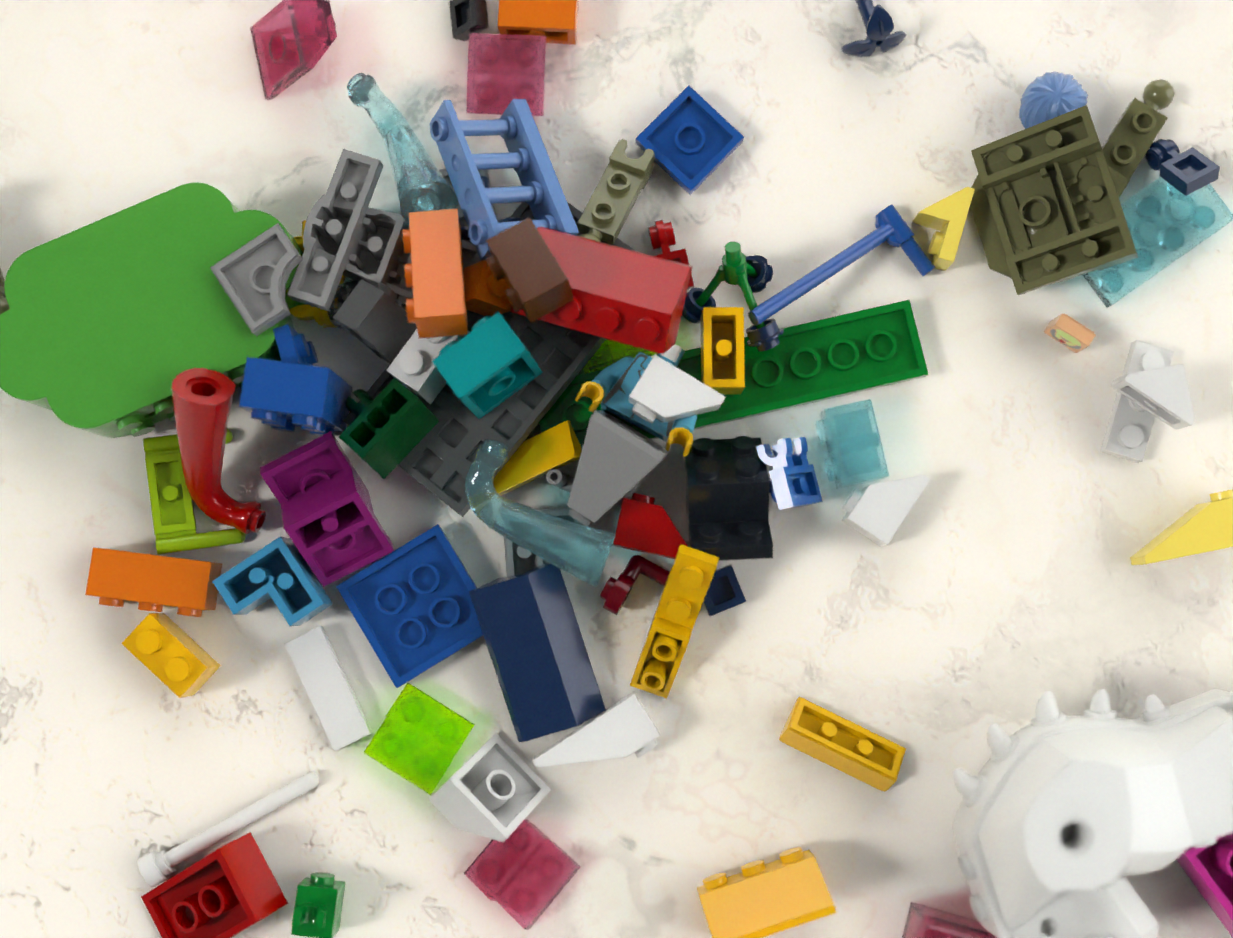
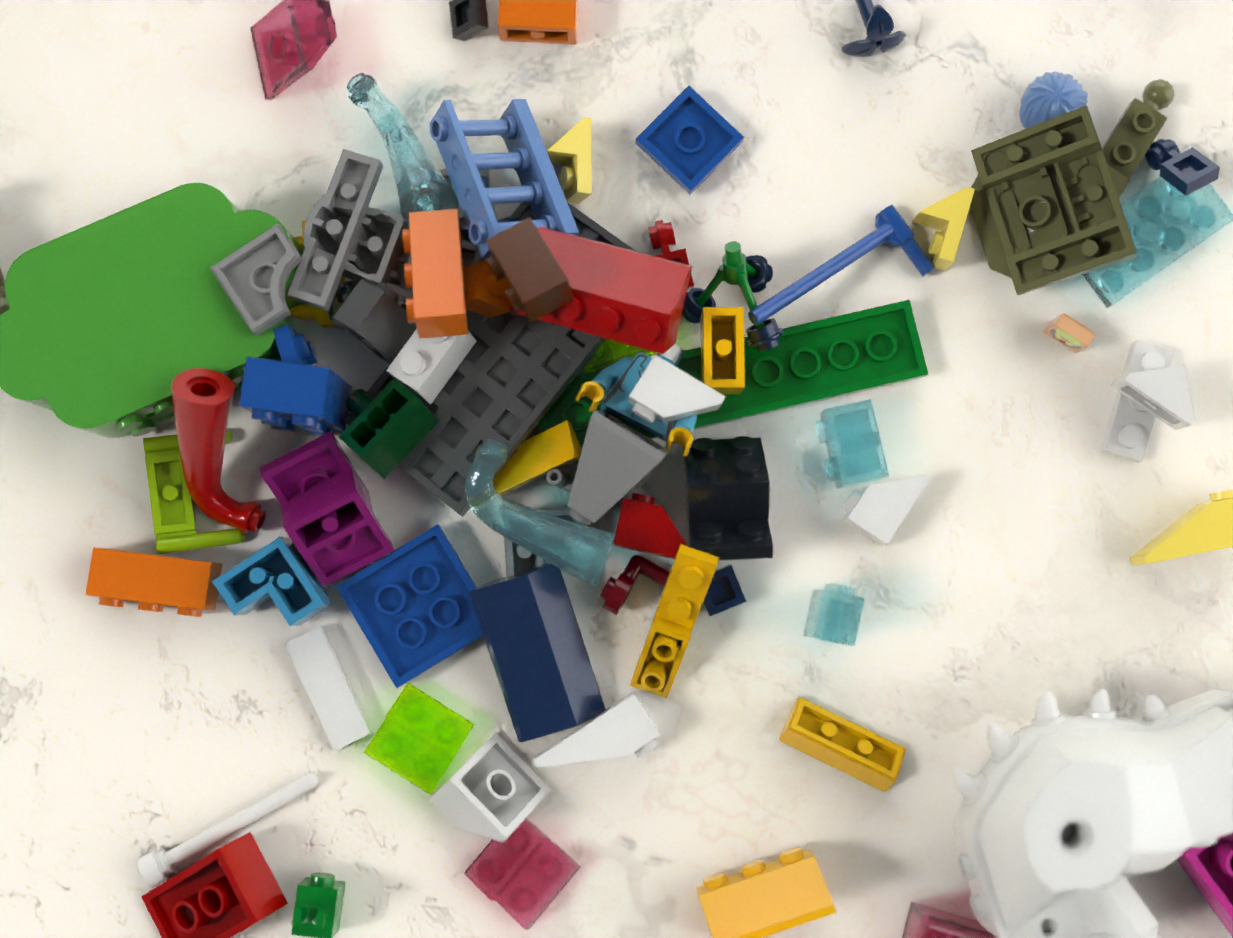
yellow brick [121,613,221,698] -> none
teal brick [432,312,543,419] -> none
clear pink slope [467,33,546,116] -> none
olive plate [577,139,655,245] -> none
blue plate [756,437,823,510] -> none
none -> light yellow slope [547,117,592,204]
none -> clear light blue brick [803,583,865,647]

